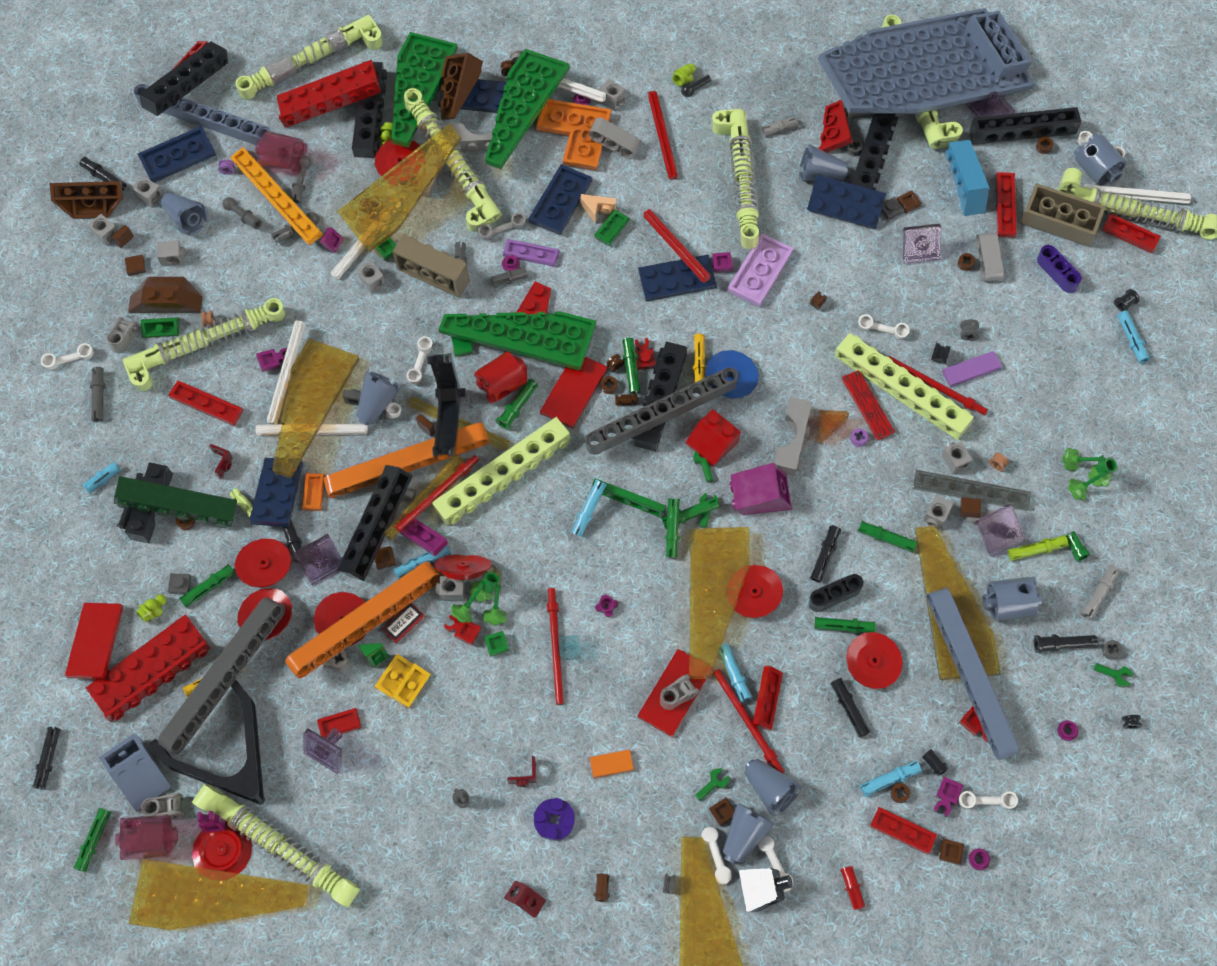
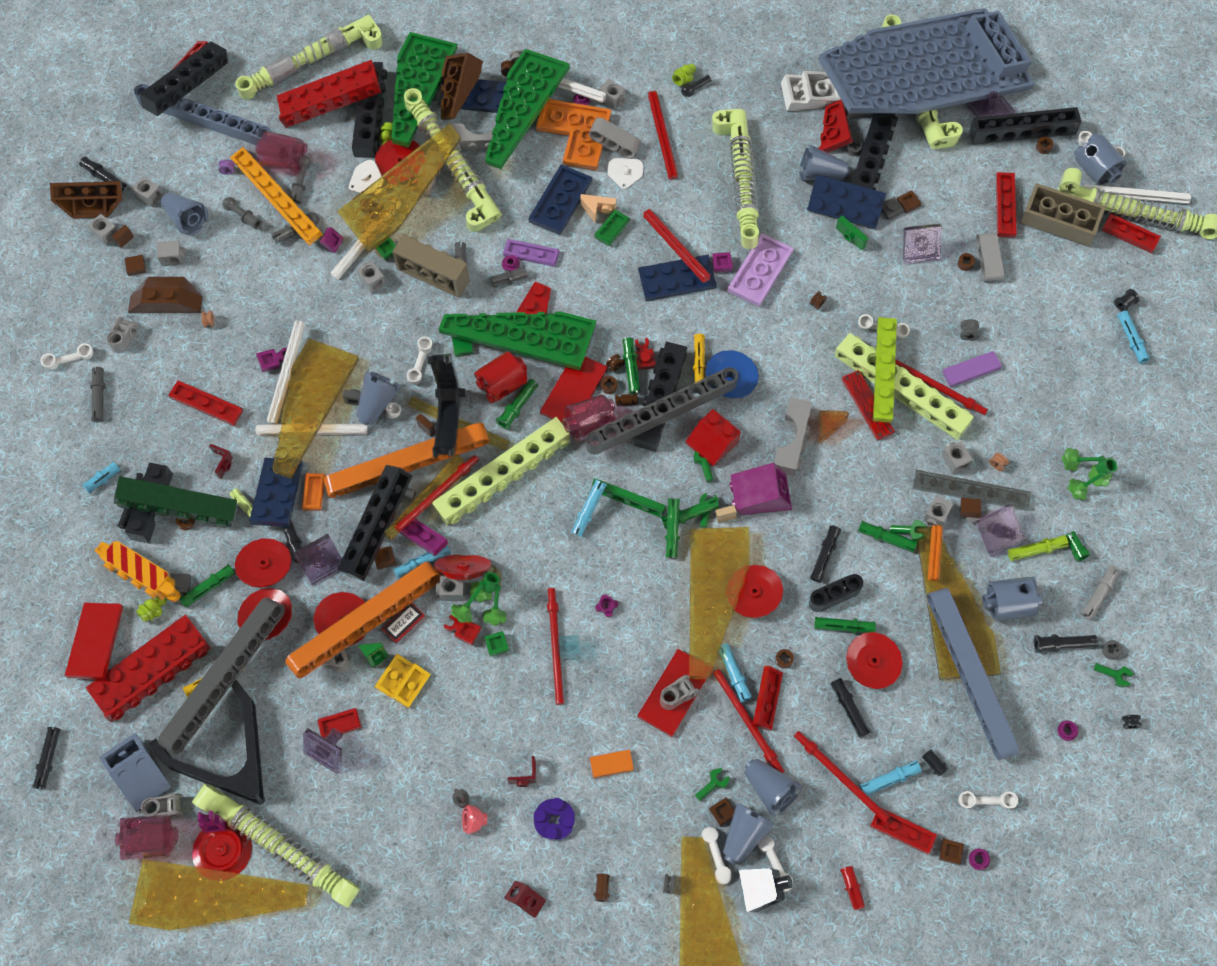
green pin [73,808,112,872] -> none
yellowish green piece [123,298,286,391] -> none
dark blue plate [138,126,216,182] -> none
green slope [140,317,180,338] -> none
light grey bar [478,212,526,240] -> none
light grey pin [761,116,798,137] -> none
medium lavender bush [850,428,868,447] -> none
reddish brown bush [890,783,910,803] -> none
black wheel [931,342,951,364] -> none
magenta plate [934,777,964,817] -> none
dark azure wedge [946,140,989,216] -> none
red plate [959,706,989,743] -> none
dark purple beam [1037,245,1082,293] -> none
none -> light orange hinge [94,541,181,602]
none -> white piece [349,160,384,195]
none -> coral brick [462,805,488,834]
none -> clear pink cylinder [563,395,617,441]
none -> white piece [608,158,643,189]
none -> tan tile [716,505,736,523]
none -> reddish brown bush [775,649,794,669]
none -> white slope [781,71,841,111]
none -> red bar [794,731,890,823]
none -> green plate [836,216,868,250]
none -> lime plate [873,317,897,423]
none -> green bar [890,520,928,541]
none -> orange axle [928,525,943,582]

